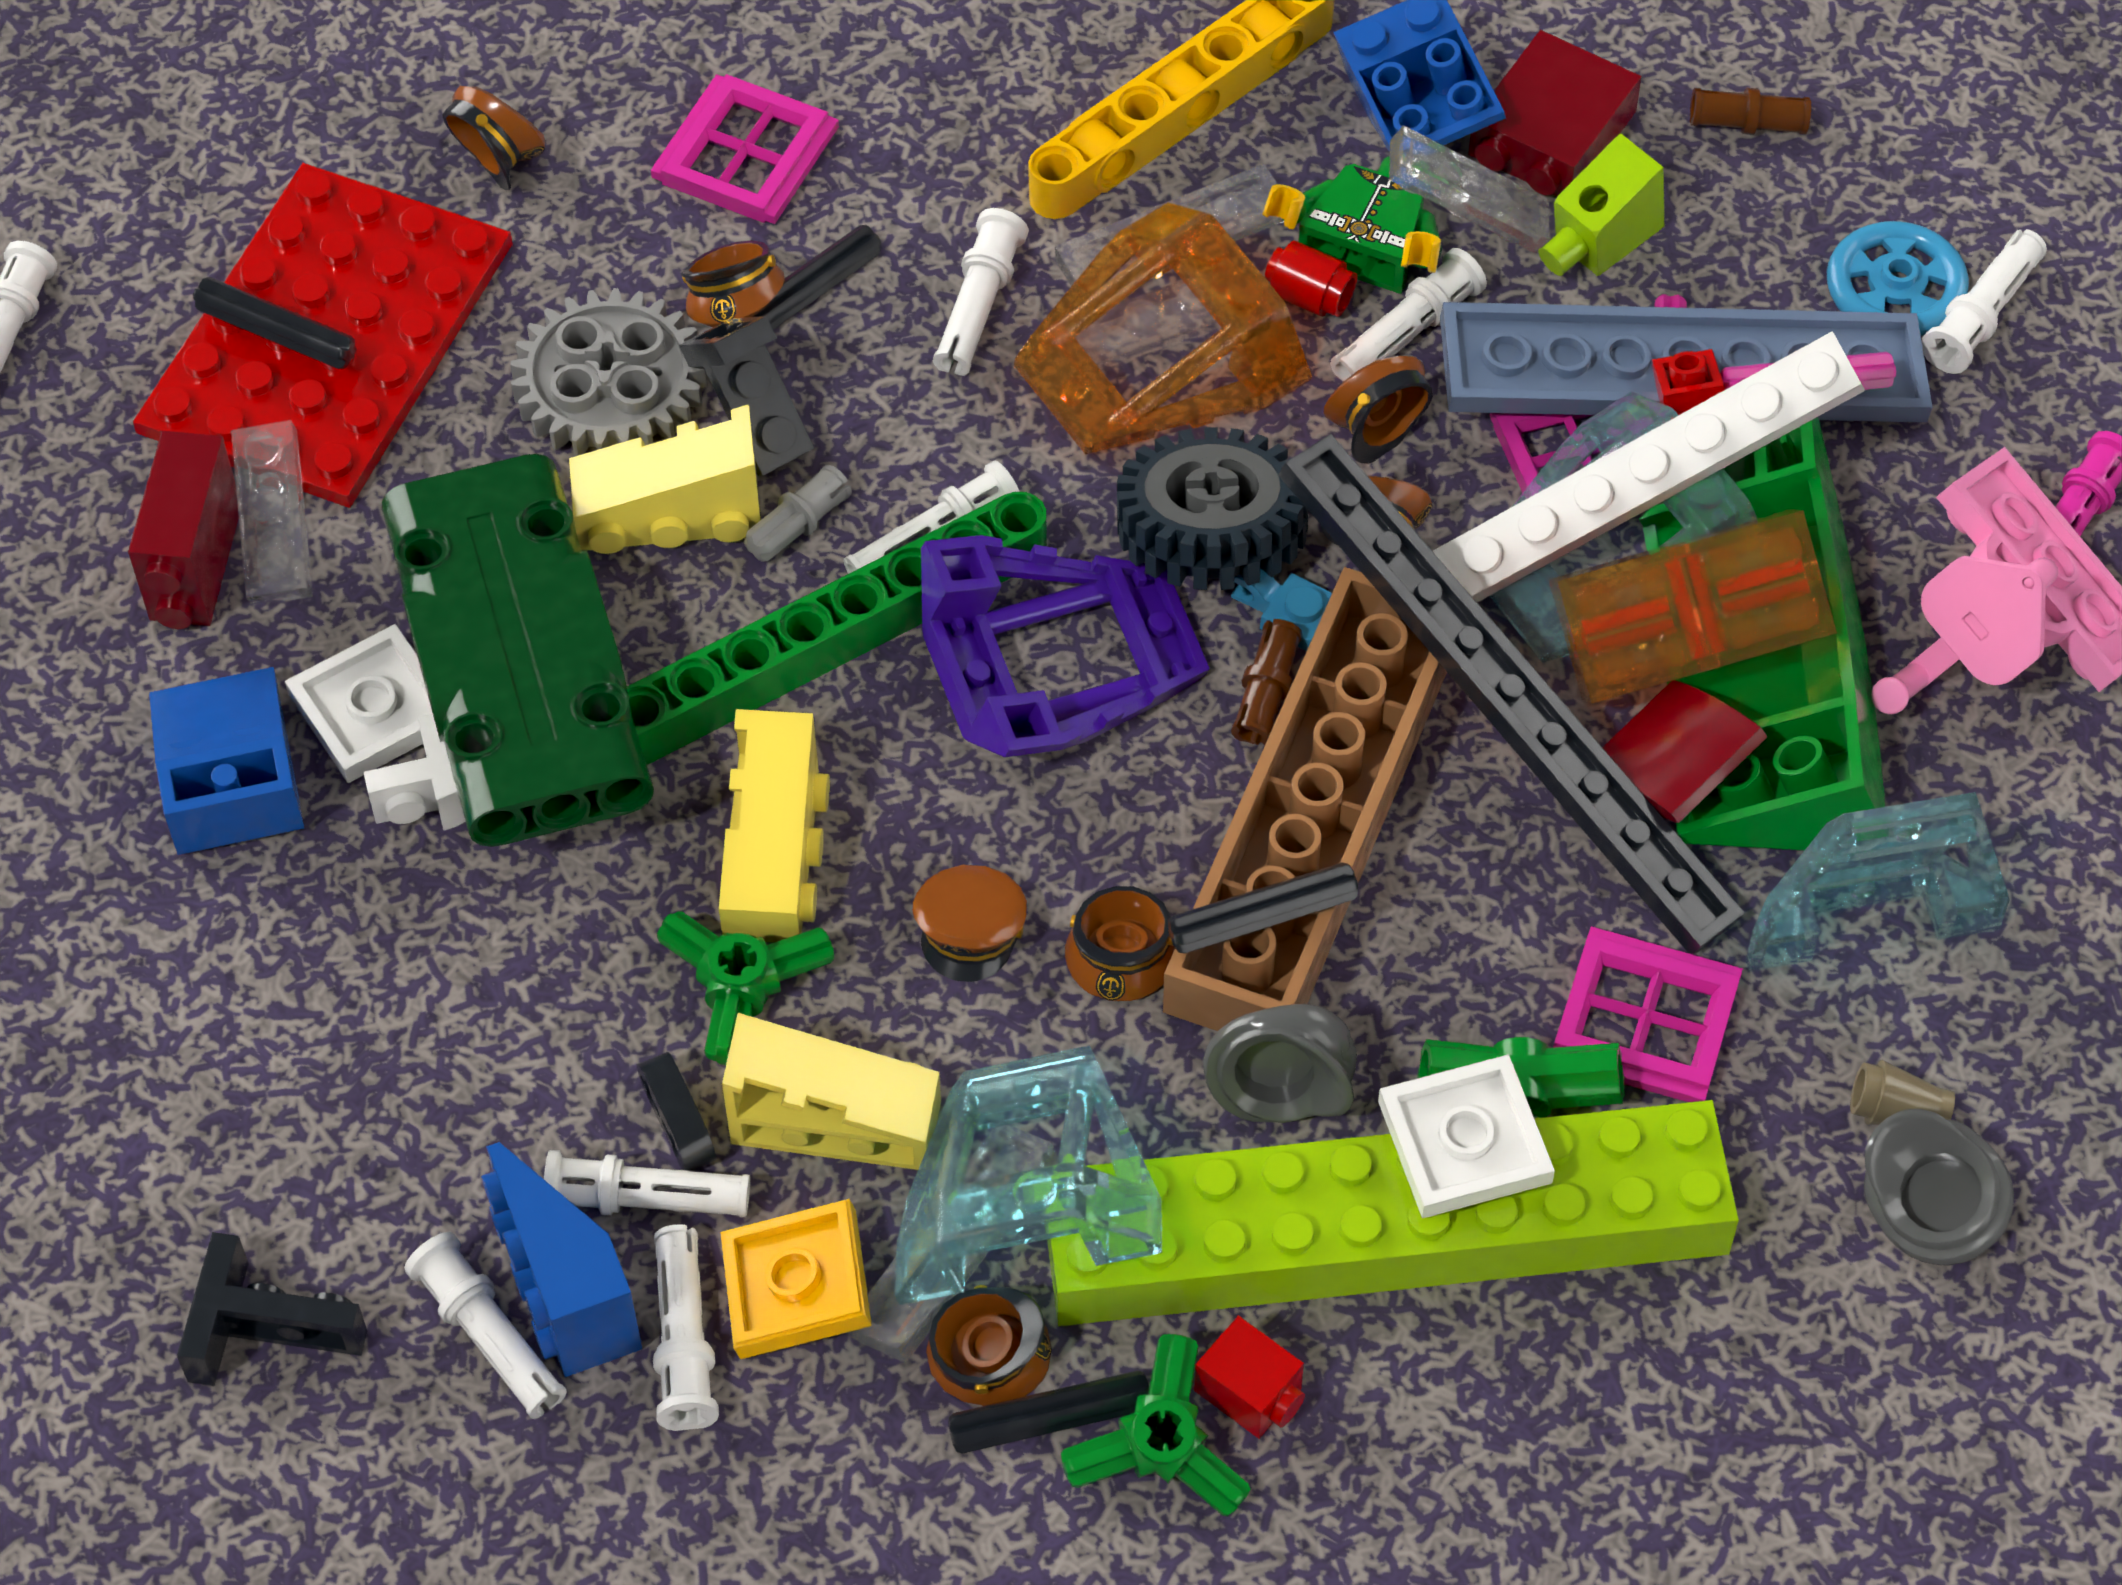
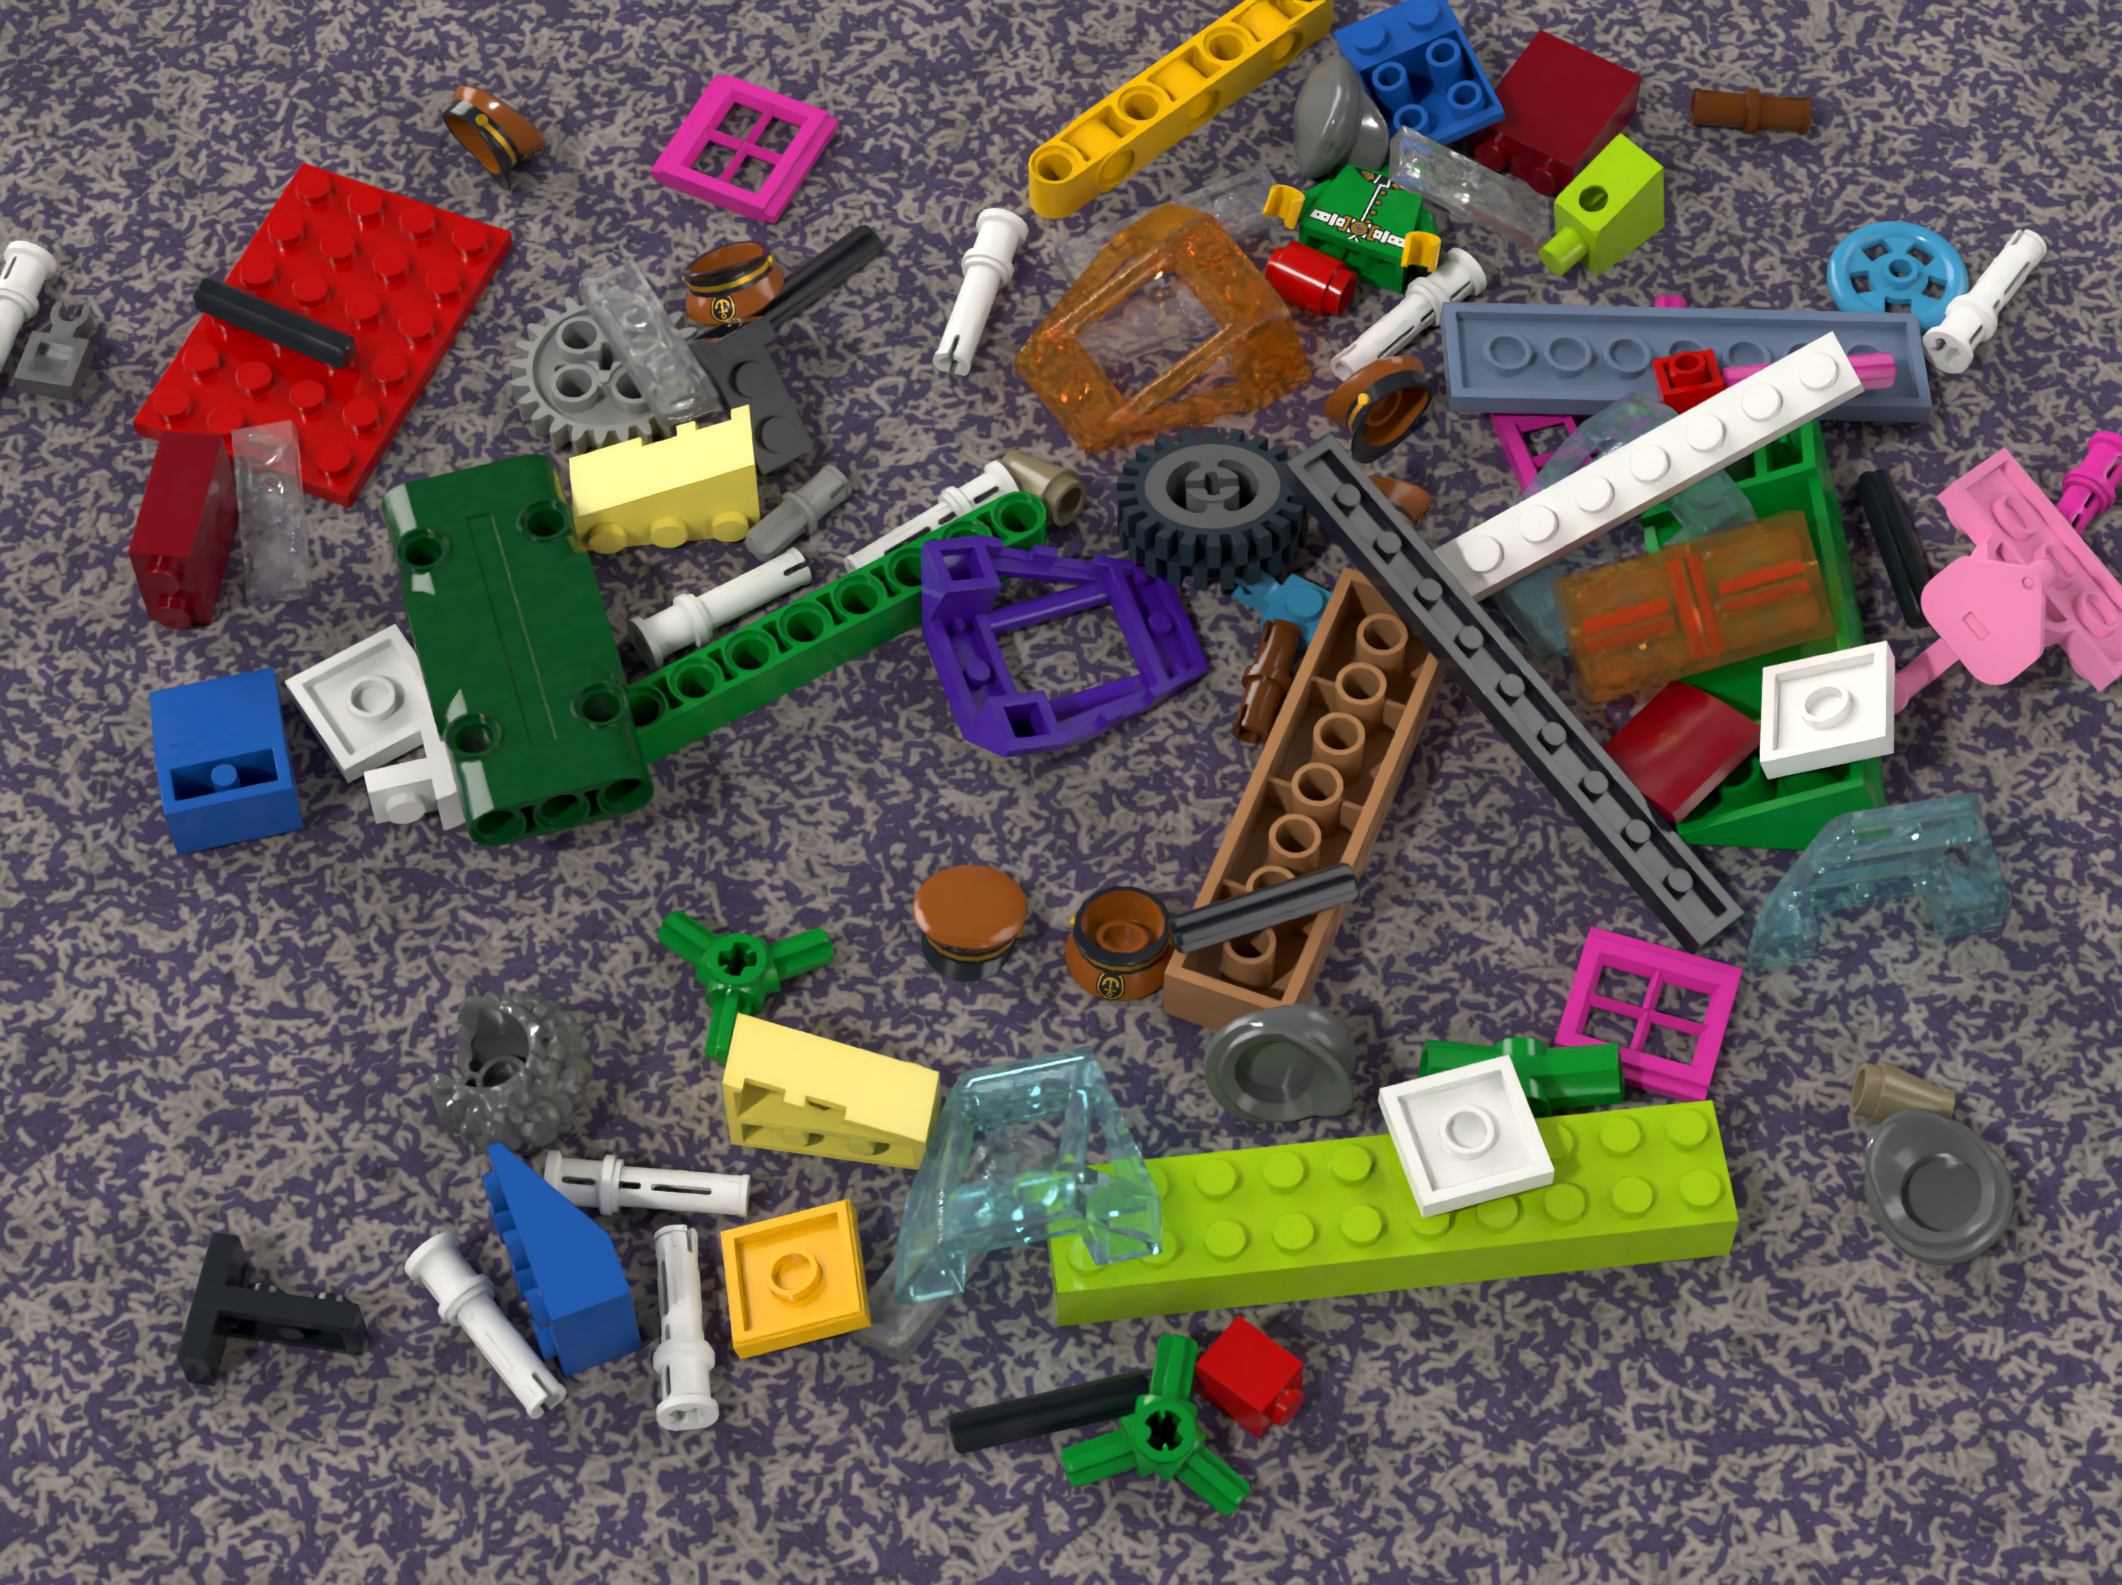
black beam [637,1052,716,1171] -> none
light yellow wedge [719,709,830,943] -> none
dark orange piece [926,1285,1052,1406] -> none
none -> flat silver plate [13,300,94,401]
none -> dark grey hair [428,990,593,1156]
none -> clear plate [579,261,719,429]
none -> white pin [627,547,812,671]
none -> dark tan cone [1000,449,1087,526]
none -> dark grey piece [1293,54,1389,179]
none -> white plate [1760,641,1895,779]
none -> black axle [1856,469,1931,629]

